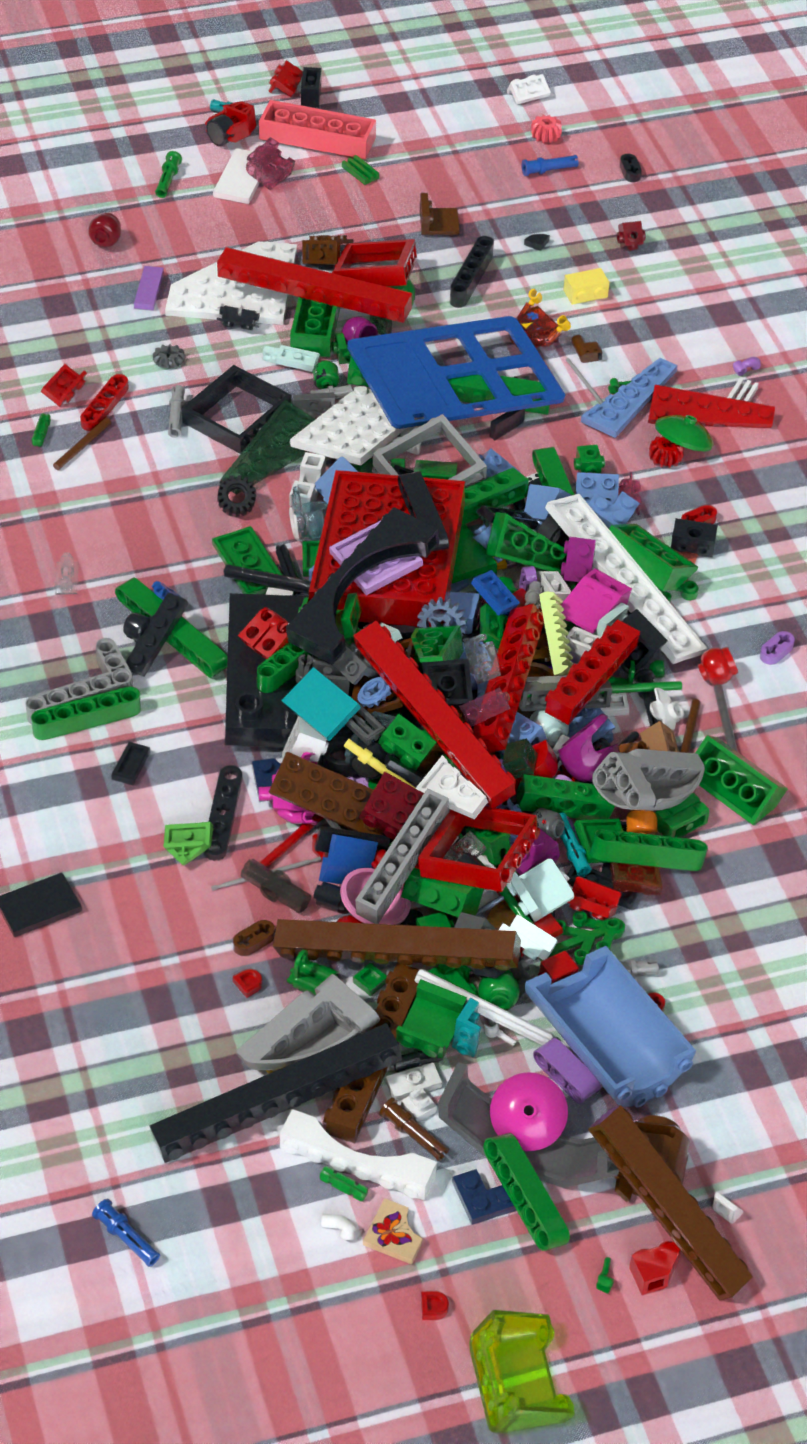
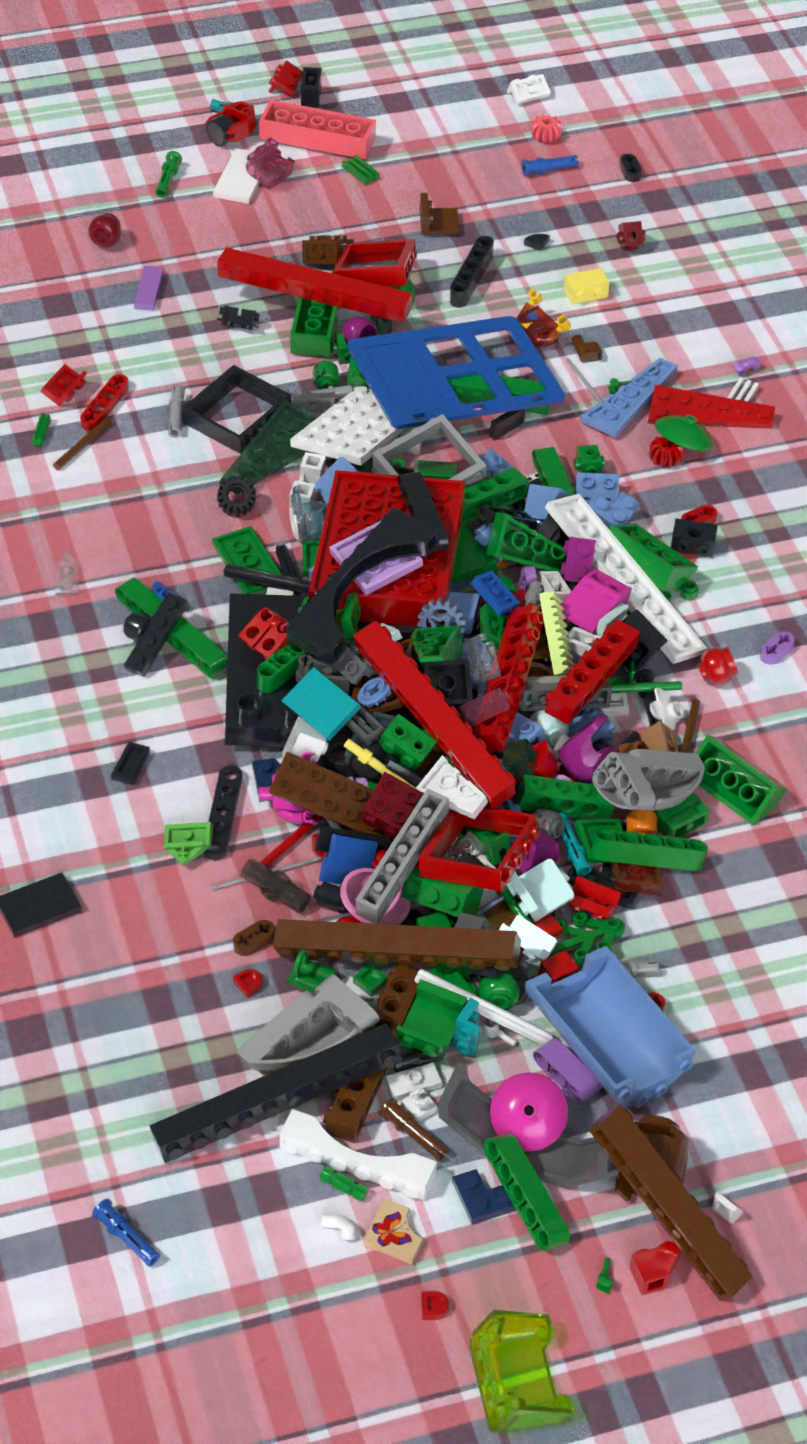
light grey beam [25,638,133,724] -> none
green beam [31,686,141,740] -> none
dark grey gear [153,344,185,368] -> none
white plate [165,241,297,325] -> none
light aqua hinge [263,345,320,372] -> none
clear pink hinge [619,472,643,516] -> none
green hinge [649,659,665,678] -> none
flat silver bar [714,685,738,752] -> none

